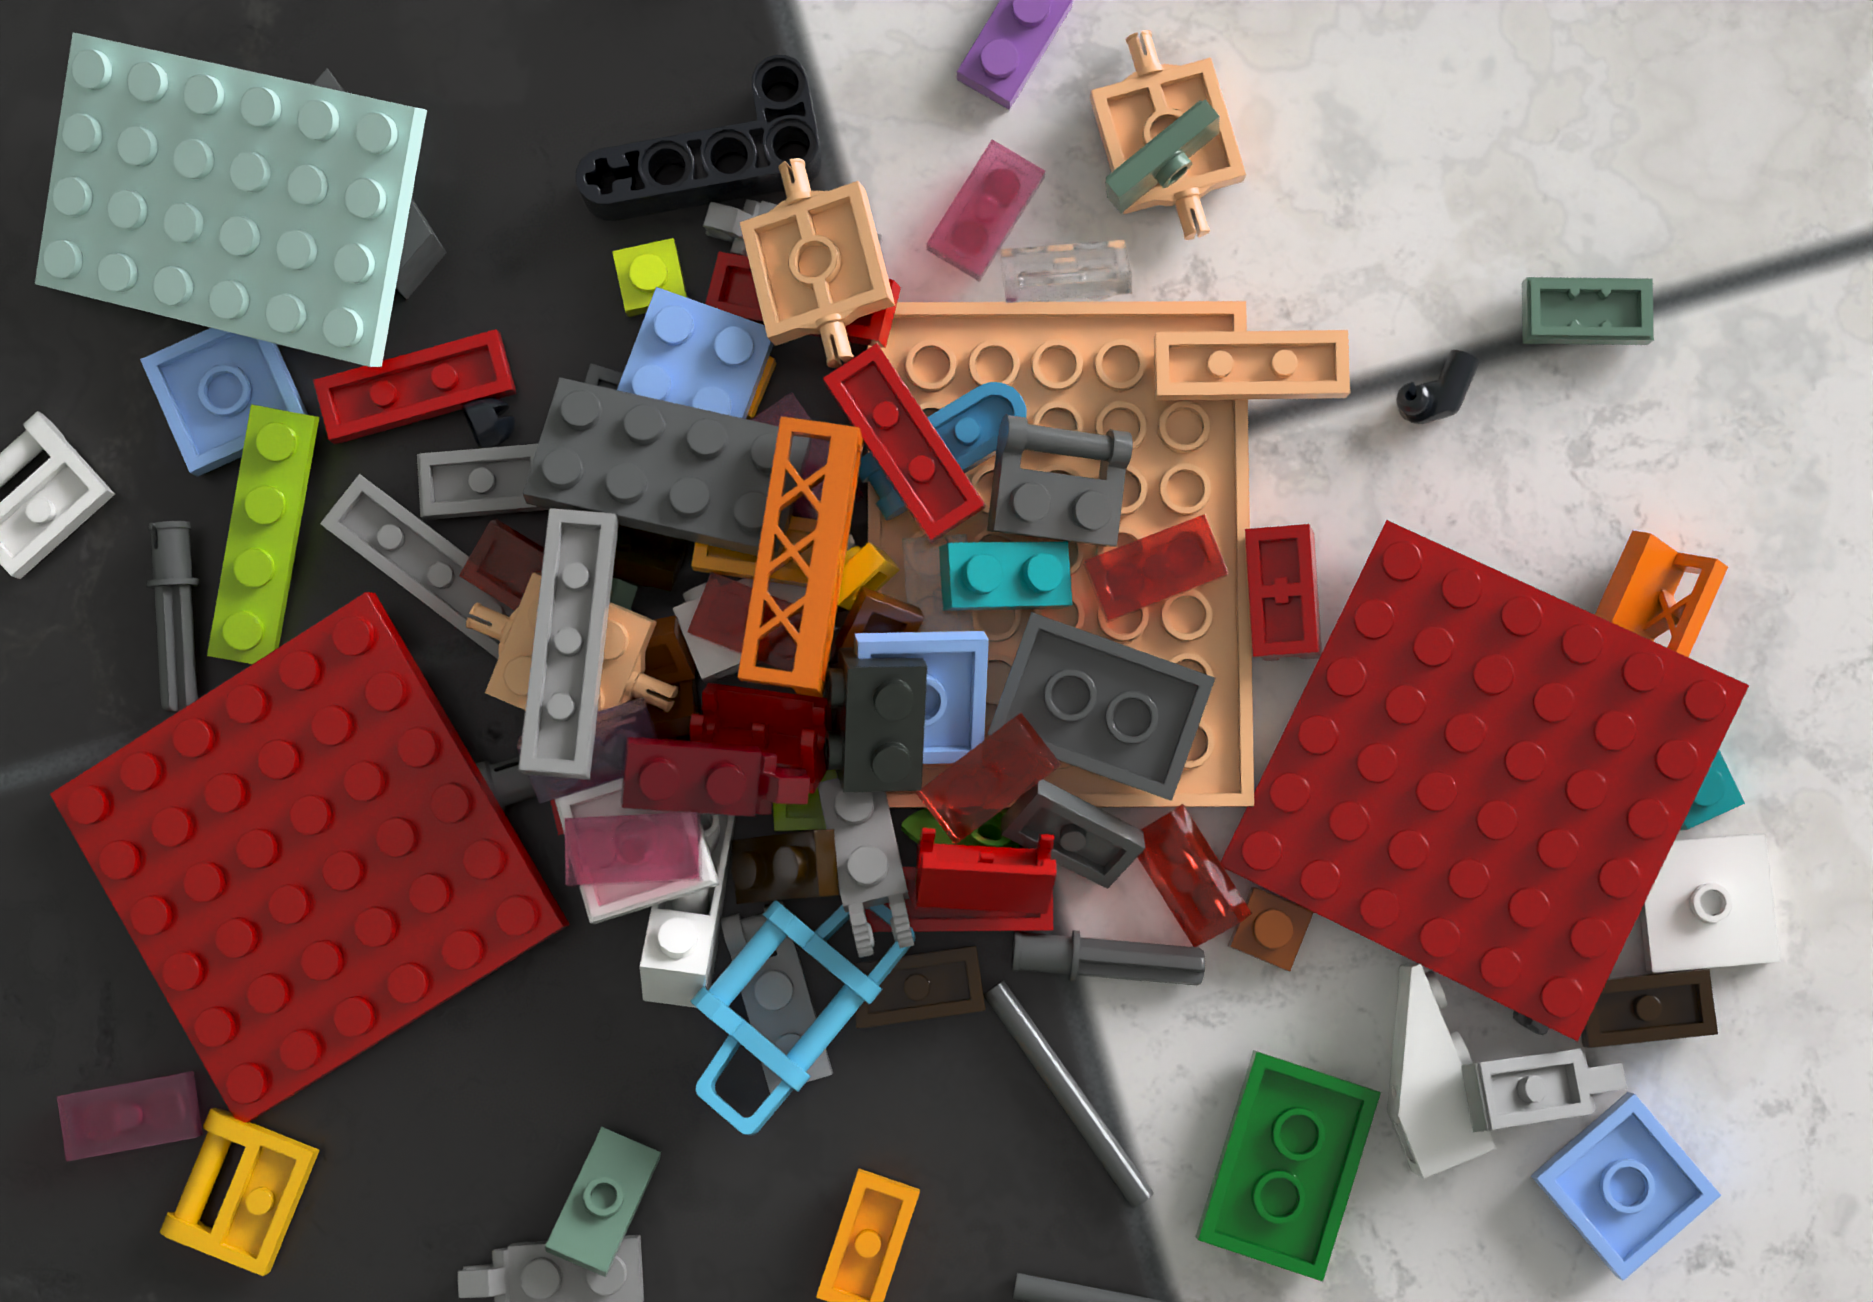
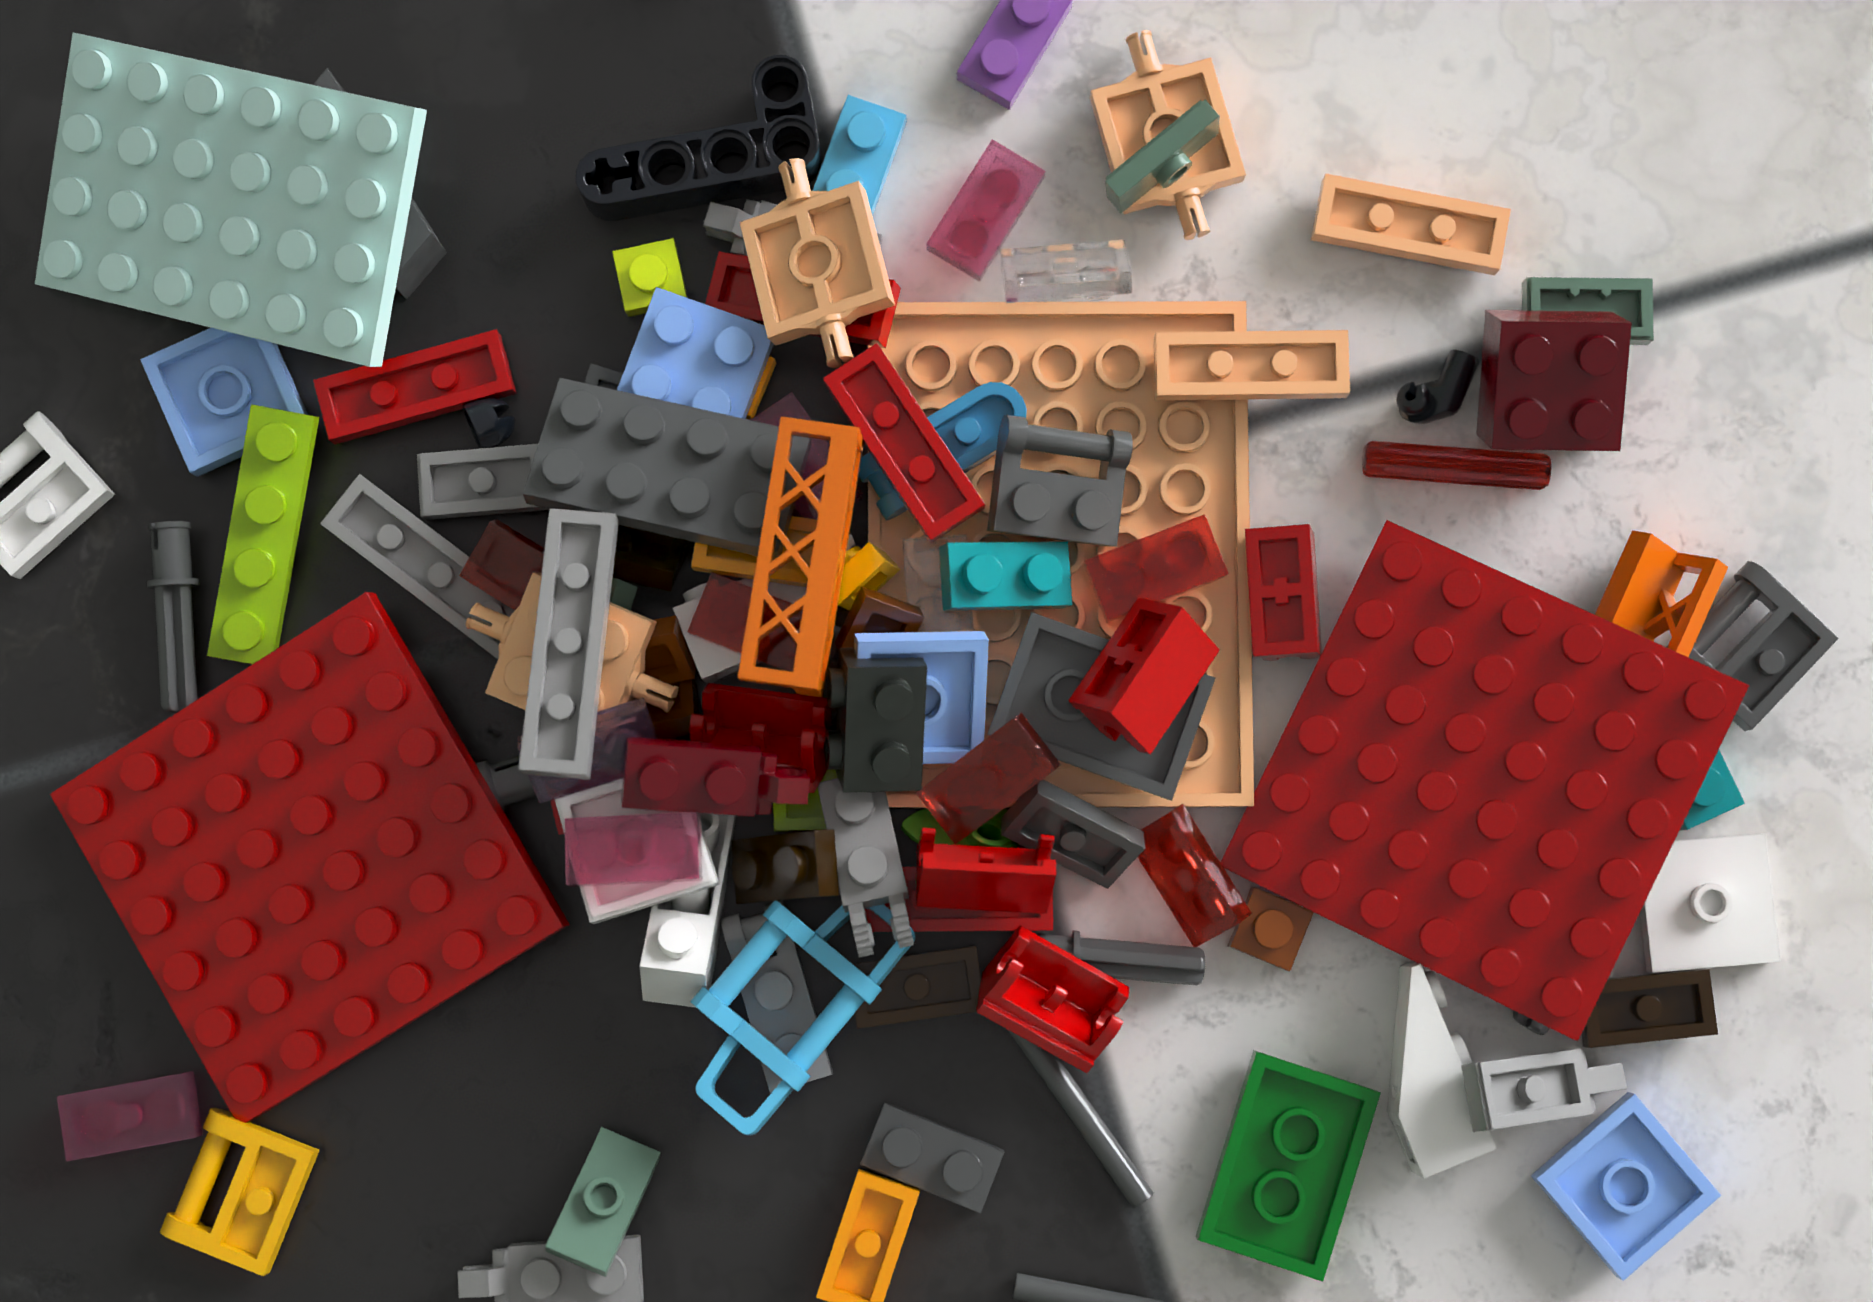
none -> medium azure plate [813,95,907,216]
none -> dark grey plate [860,1102,1005,1213]
none -> red hinge [976,925,1129,1073]
none -> red hinge [1068,597,1220,755]
none -> light nougat plate [1311,173,1511,276]
none -> clear red axle [1362,441,1552,490]
none -> dark red brick [1476,310,1632,451]
none -> dark grey plate [1666,561,1839,731]

